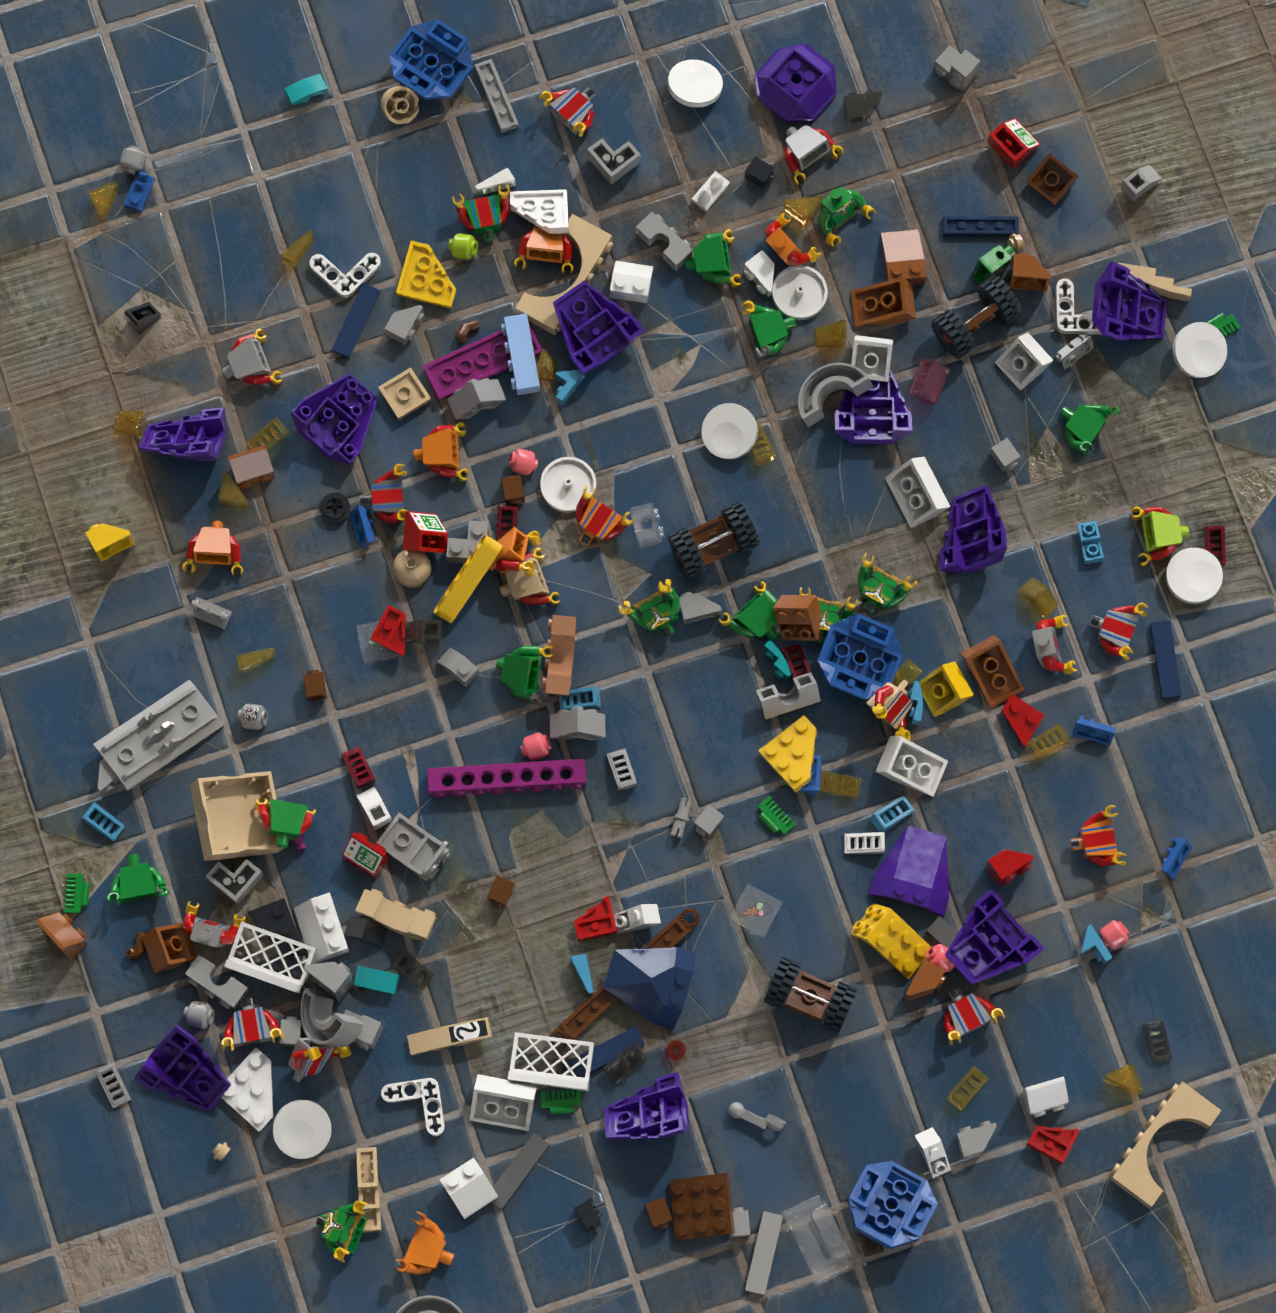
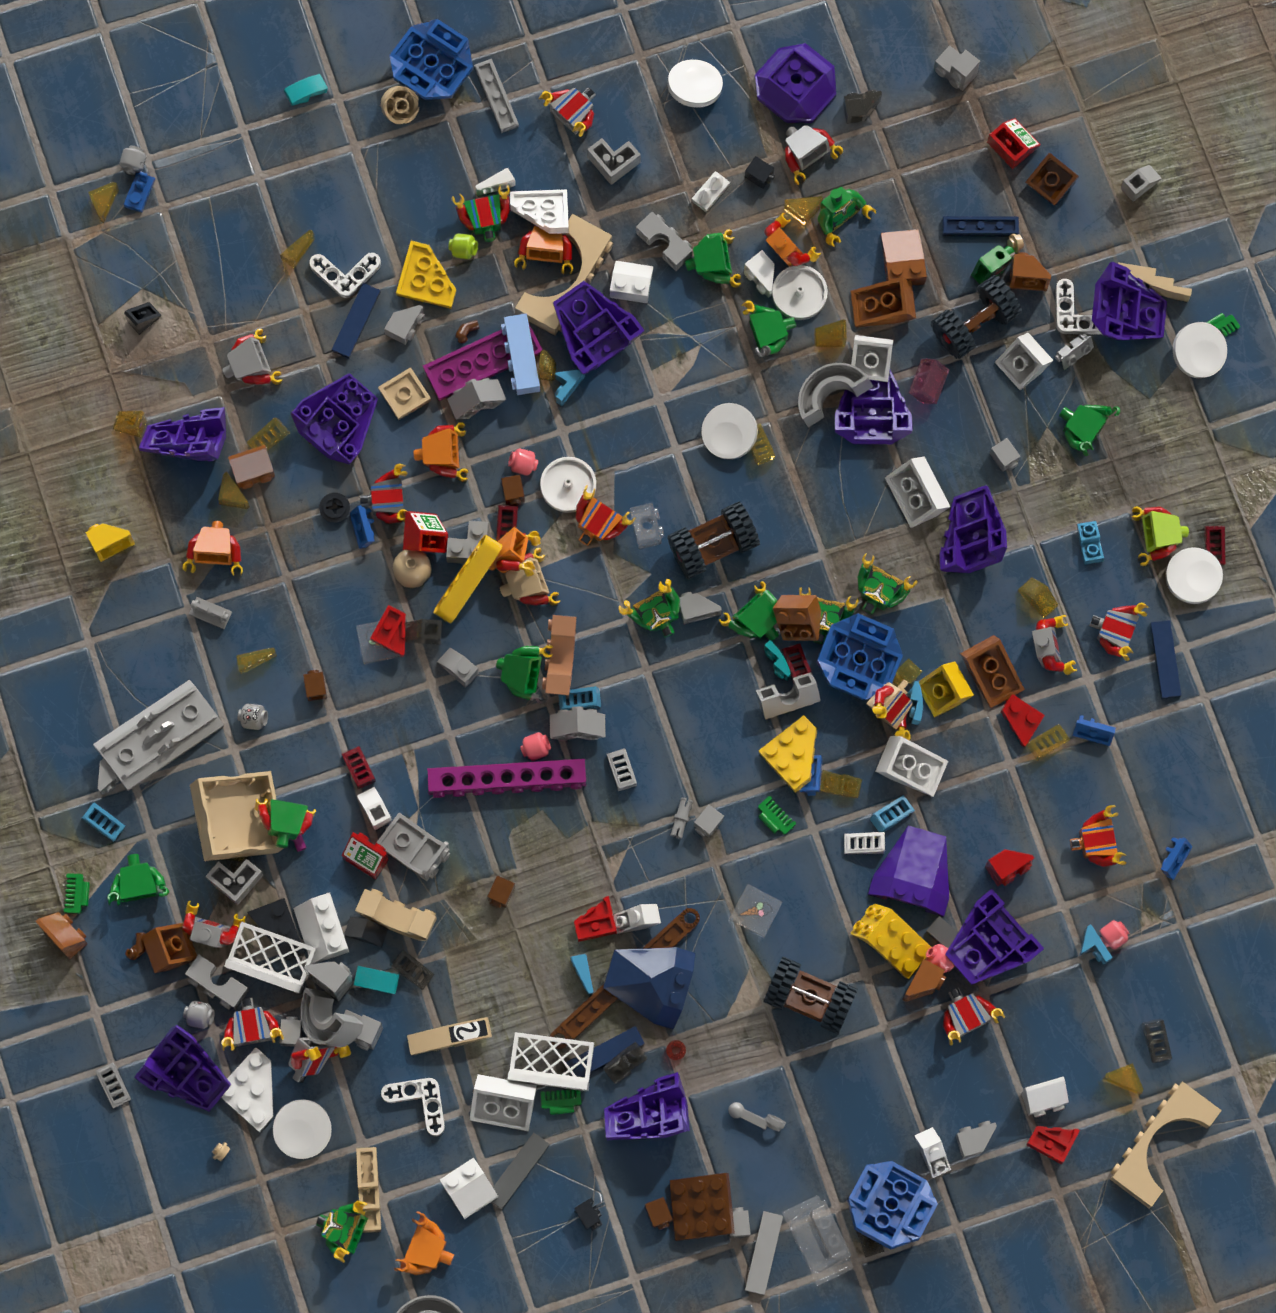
clear yellow slope [947,1066,989,1110] -> none

